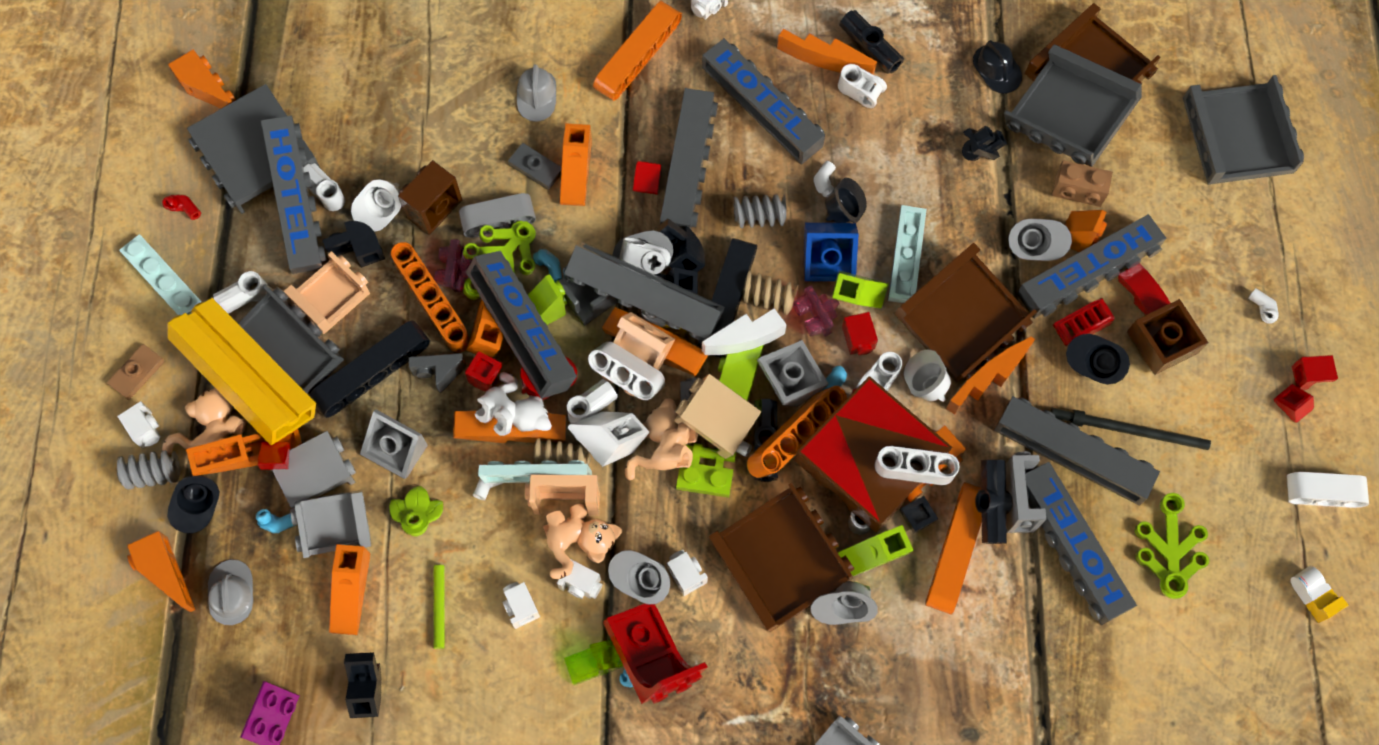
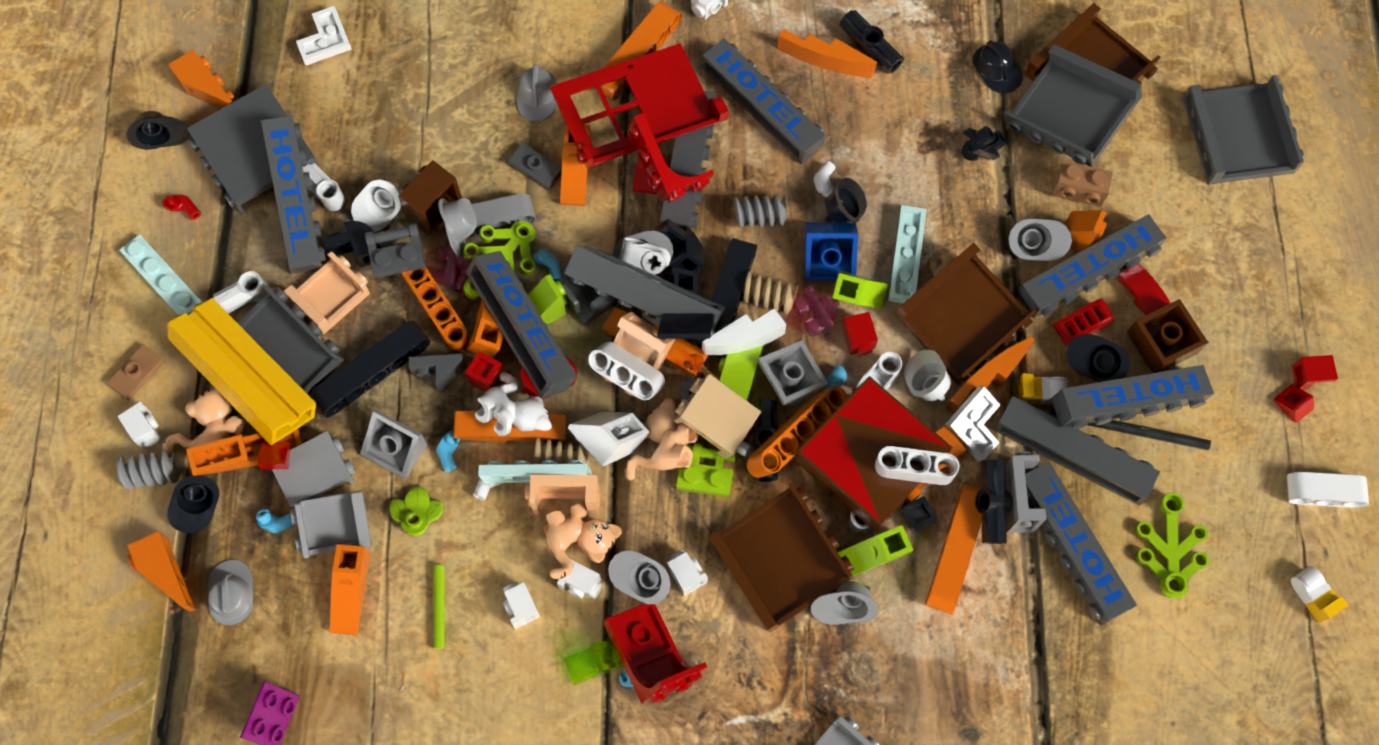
black brick [344,652,382,718] -> none
white piece [567,379,618,424] -> none
white piece [838,64,887,108] -> none
white arm [1248,288,1279,323] -> none
none -> black piece [126,111,189,150]
none -> white plate [296,6,352,65]
none -> dark grey plate [365,222,426,278]
none -> medium azure arm [436,431,460,472]
none -> light grey piece [438,198,477,258]
none -> red door [550,43,729,168]
none -> red bracket [627,112,714,203]
none -> black slope [657,313,715,339]
none -> clear orange hand [684,354,719,380]
none -> white plate [945,386,1000,461]
none -> leg [1017,373,1069,405]
none -> dark grey brick [1051,365,1214,429]

